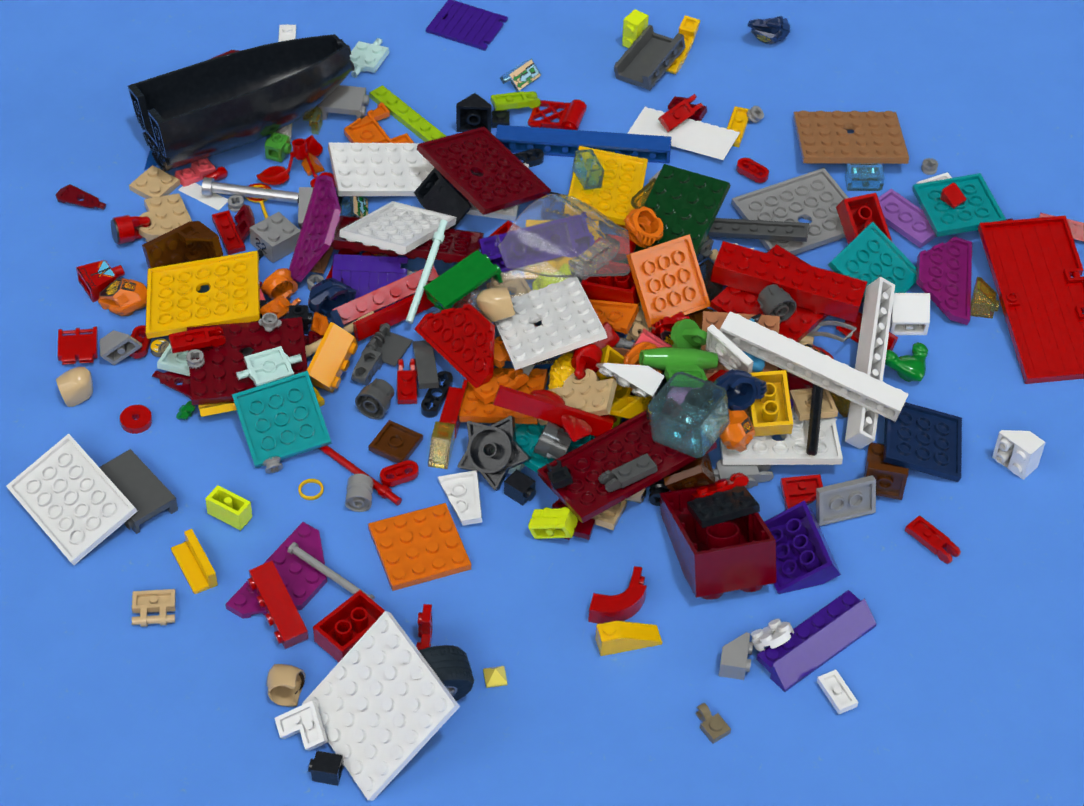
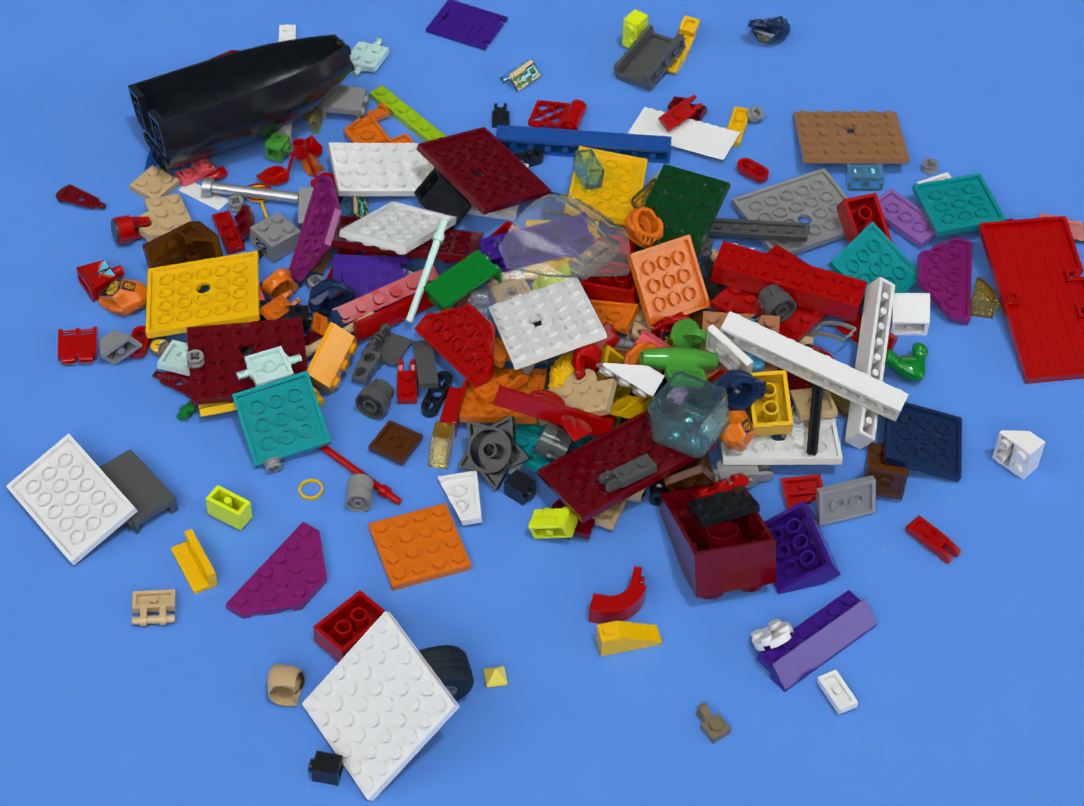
tan piece [56,367,93,407] -> none
red piece [120,405,152,434] -> none
red hinge [169,326,226,353] -> none
red brick [247,560,308,649] -> none
light grey plate [259,313,282,332] -> none
white plate [275,700,328,751] -> none
light grey bar [287,542,375,601] -> none
red plate [380,460,419,487] -> none
red plate [416,604,433,650] -> none
black slope [456,93,491,132] -> none
tan piece [476,287,515,322] -> none
lime hinge [490,91,541,111] -> none
black plate [546,460,573,490] -> none
light grey slope [719,632,753,680] -> none
red slope [940,182,966,208] -> none

